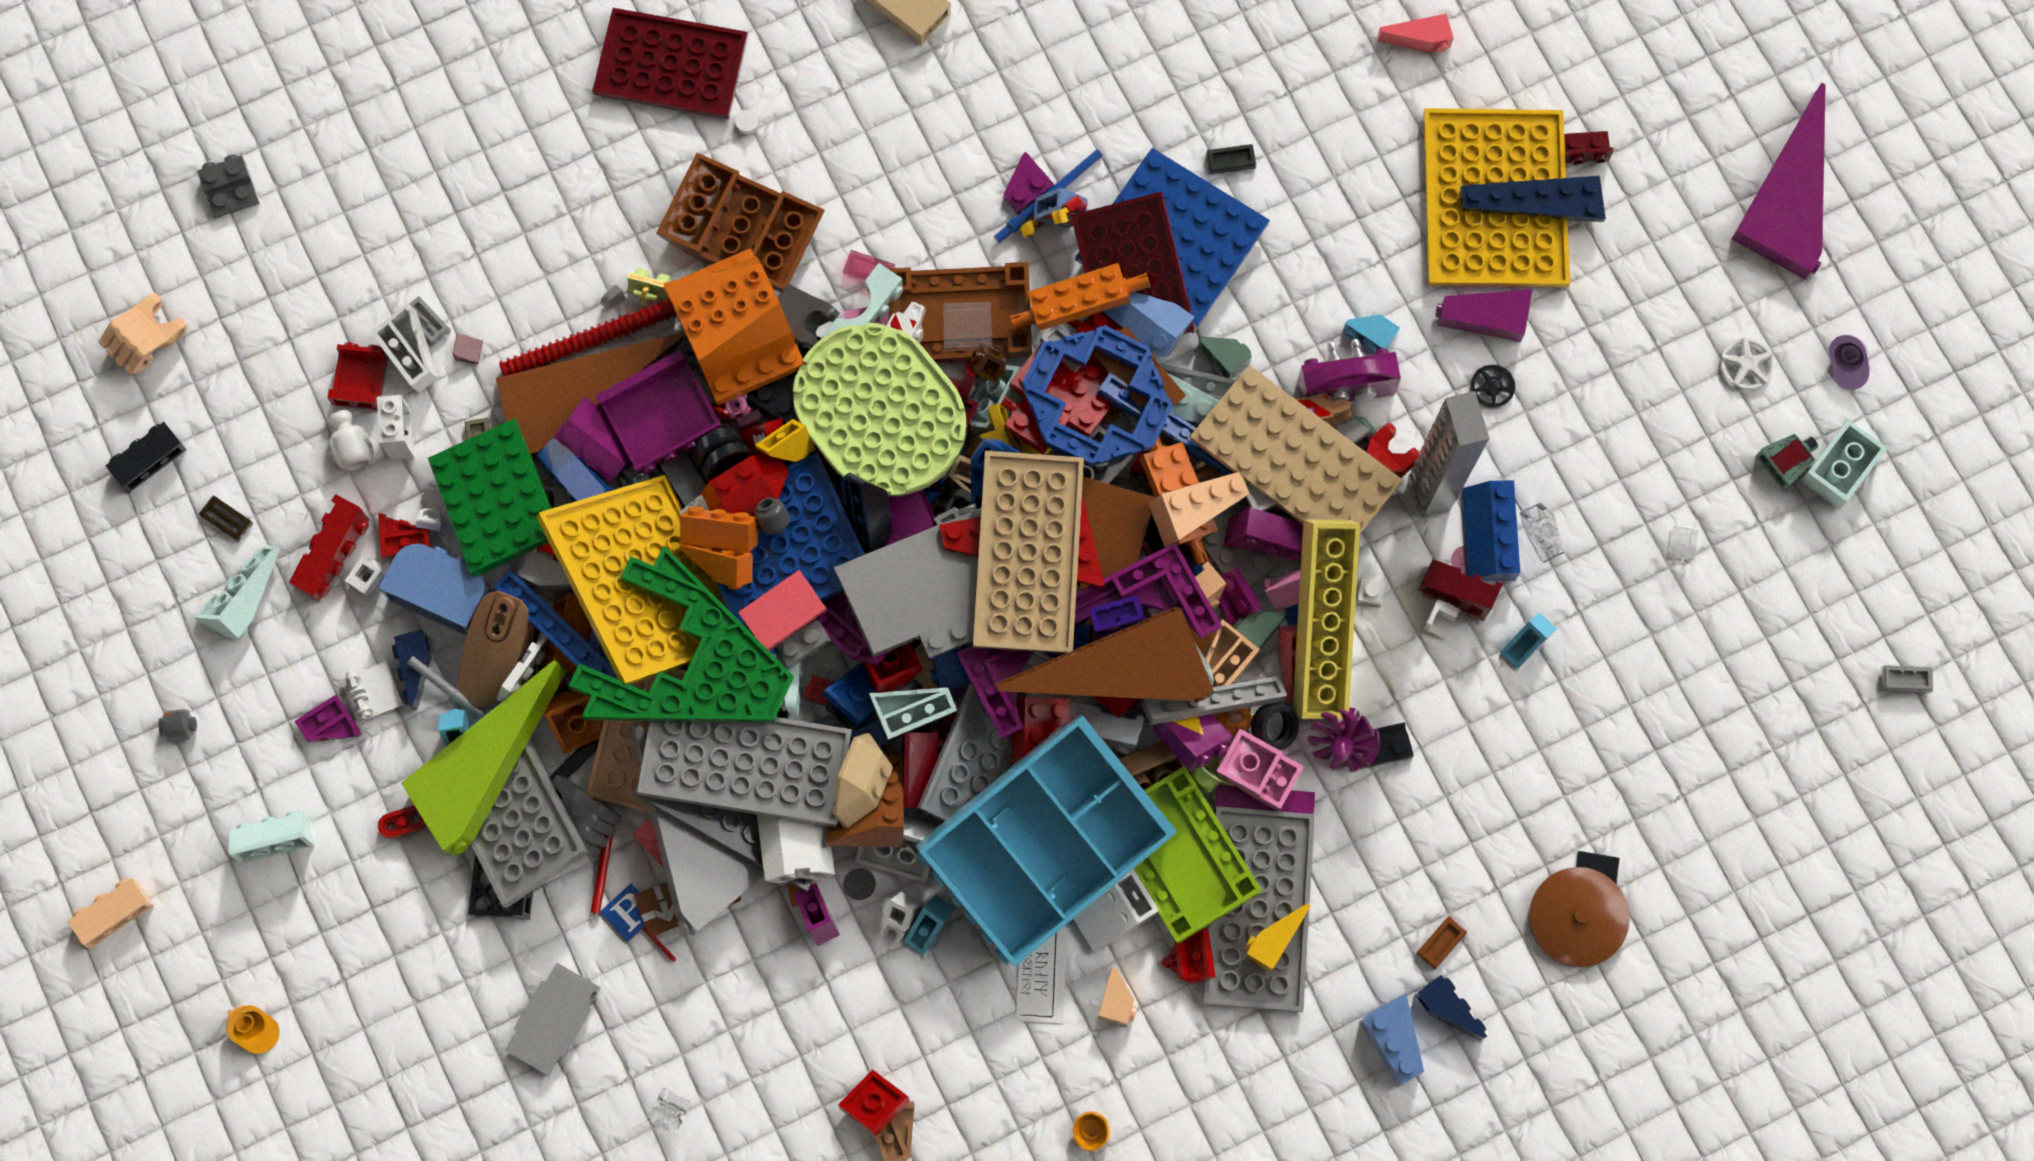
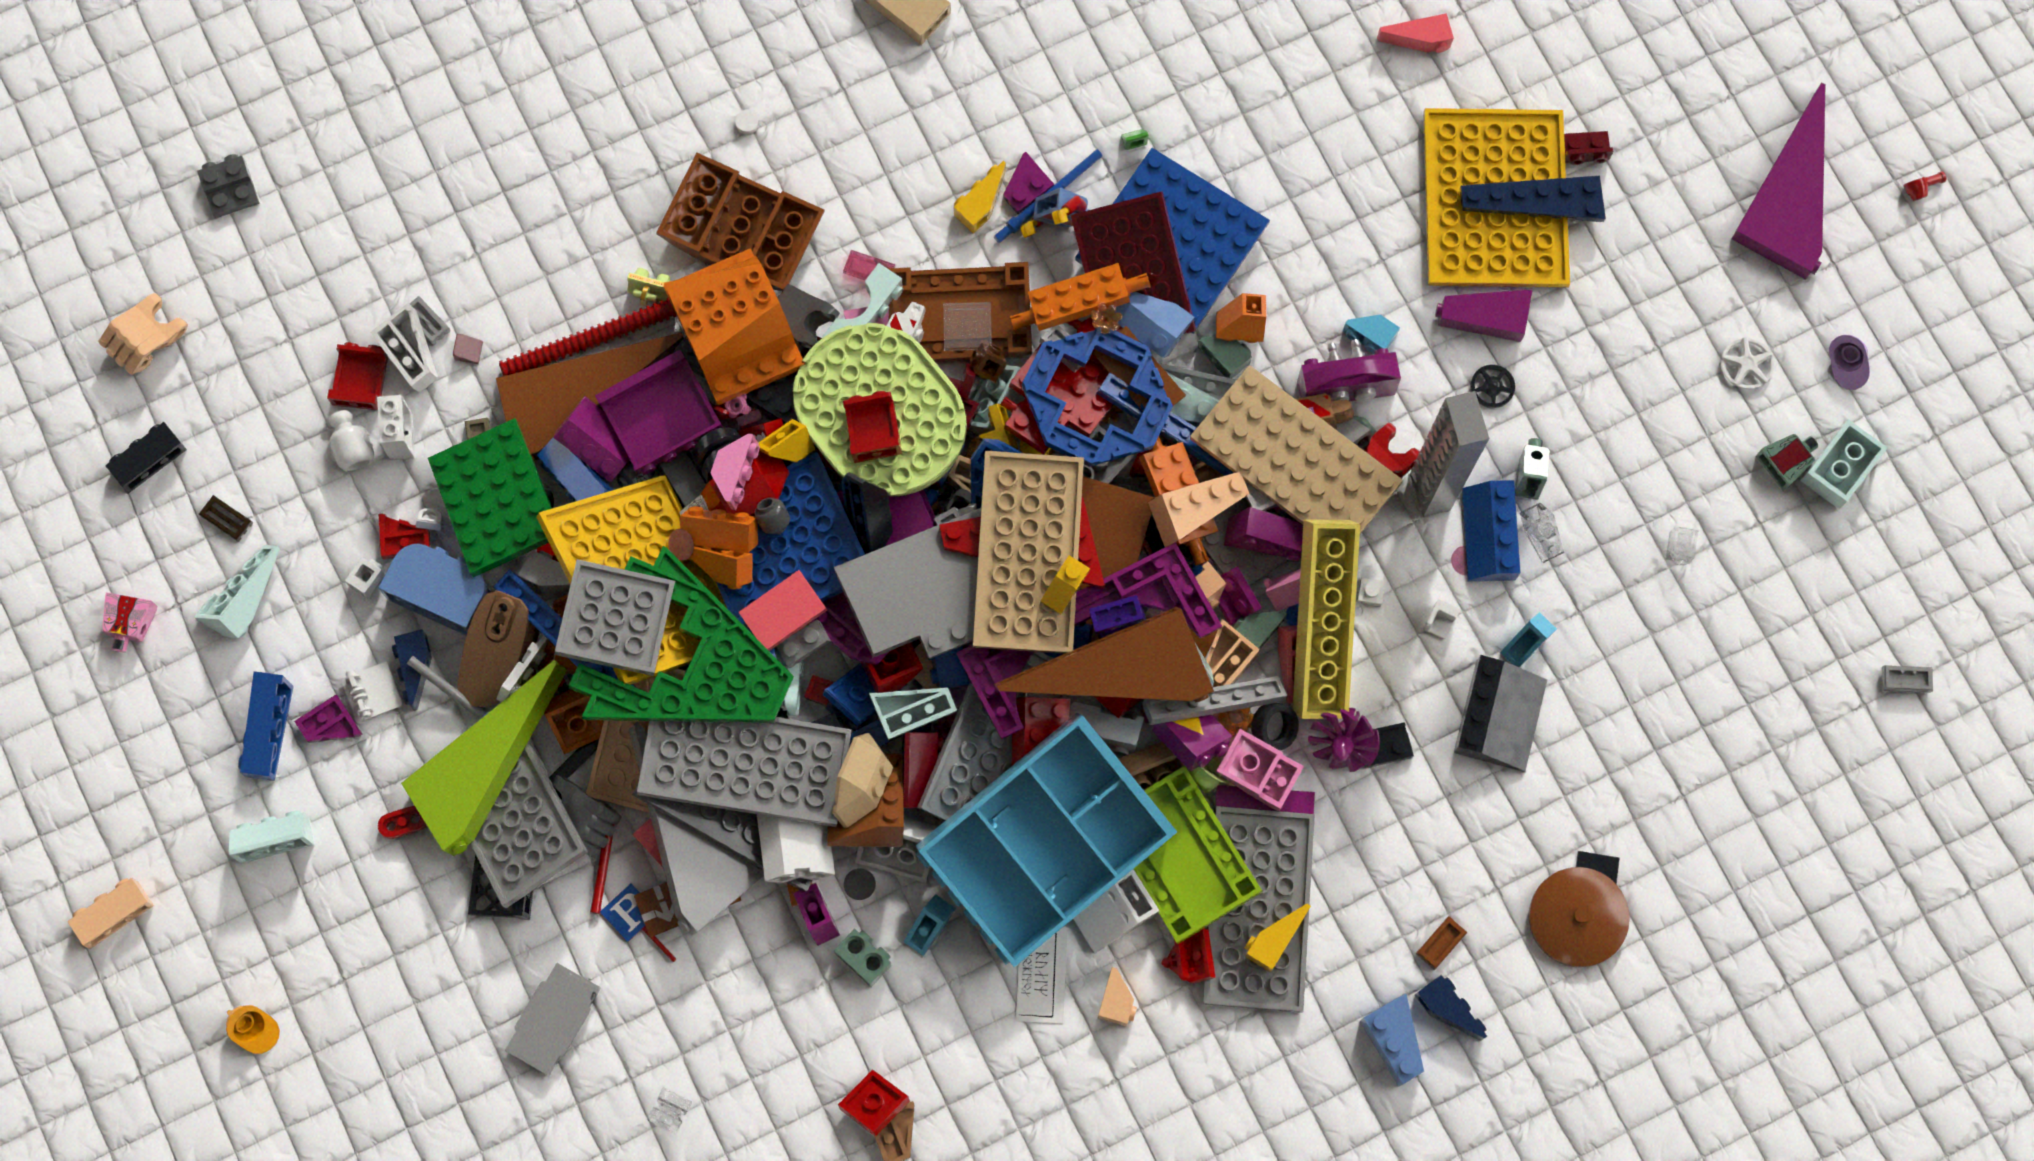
dark grey head [158,709,197,742] -> none
red wedge [289,494,369,602] -> none
medium azure slope [438,709,470,747] -> none
dark red plate [592,7,748,119] -> none
light grey tile [601,285,626,310] -> none
white brick [882,892,923,943] -> none
light orange hair [1073,1111,1111,1151] -> none
pearl dark grey tile [1206,144,1256,175] -> none
dark red wedge [1418,559,1503,621] -> none
none -> torso [102,593,158,653]
none -> blue wedge [238,671,294,781]
none -> light grey plate [554,559,675,676]
none -> sticker [668,529,694,560]
none -> bright pink slope [711,434,760,510]
none -> sand green brick [834,928,892,987]
none -> red panel [843,391,902,463]
none -> yellow slope [954,161,1006,234]
none -> yellow slope [1040,555,1090,615]
none -> clear orange plant [1091,303,1122,334]
none -> bright green slope [1121,129,1149,150]
none -> orange slope [1216,293,1266,343]
none -> slope [1454,655,1548,772]
none -> sand green torso [1515,438,1549,500]
none -> red bar [1903,171,1947,201]

